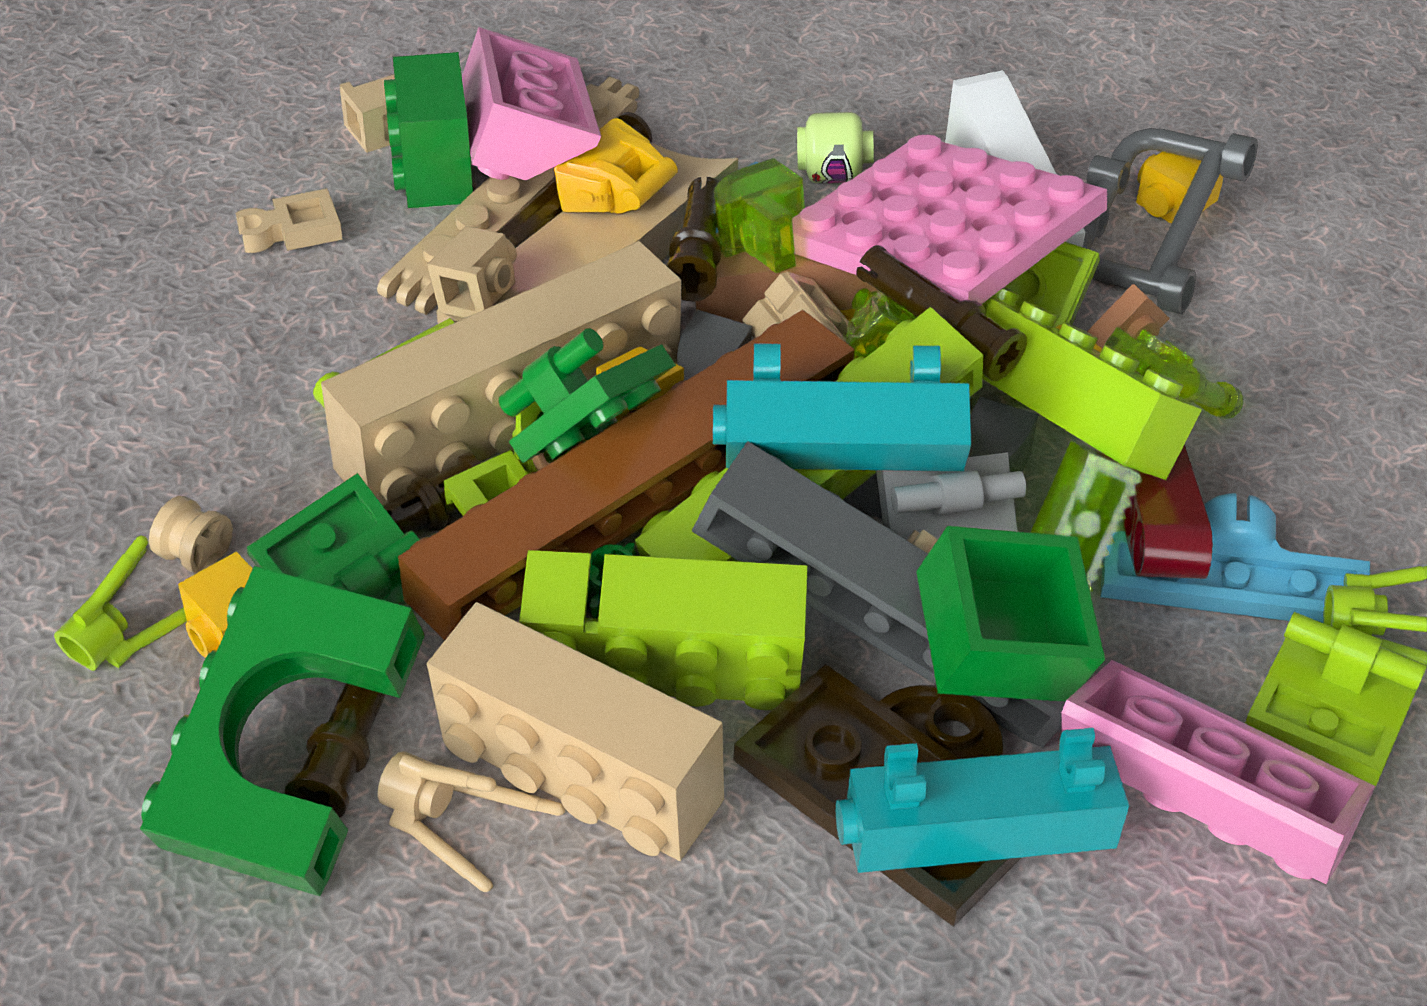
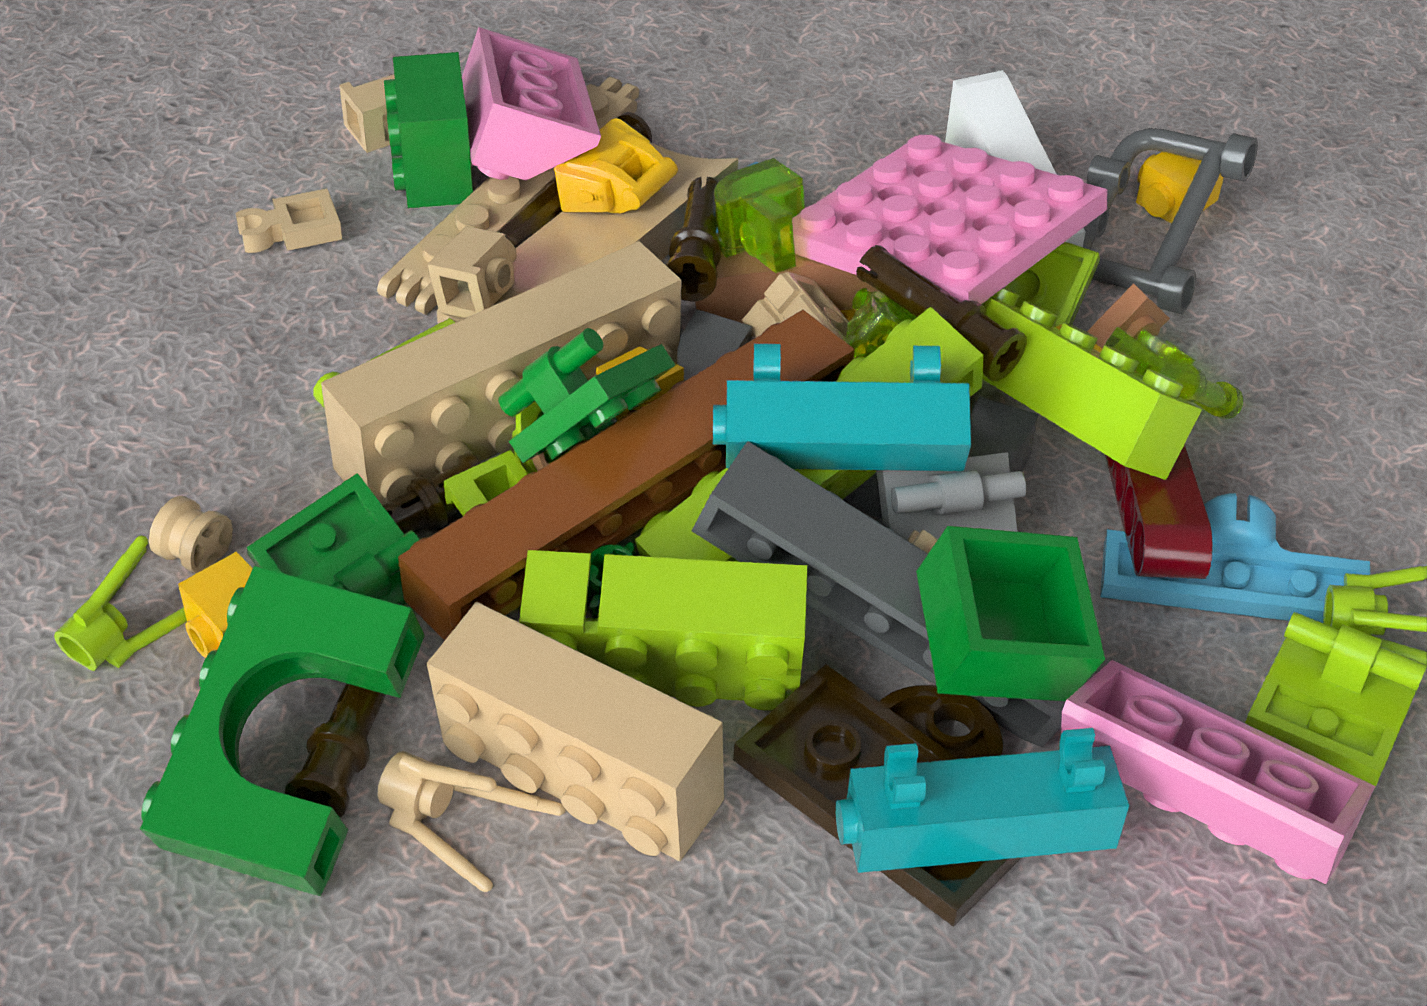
yellowish green head [797,112,874,183] -> none
clear neon green brick [1030,441,1142,592] -> none

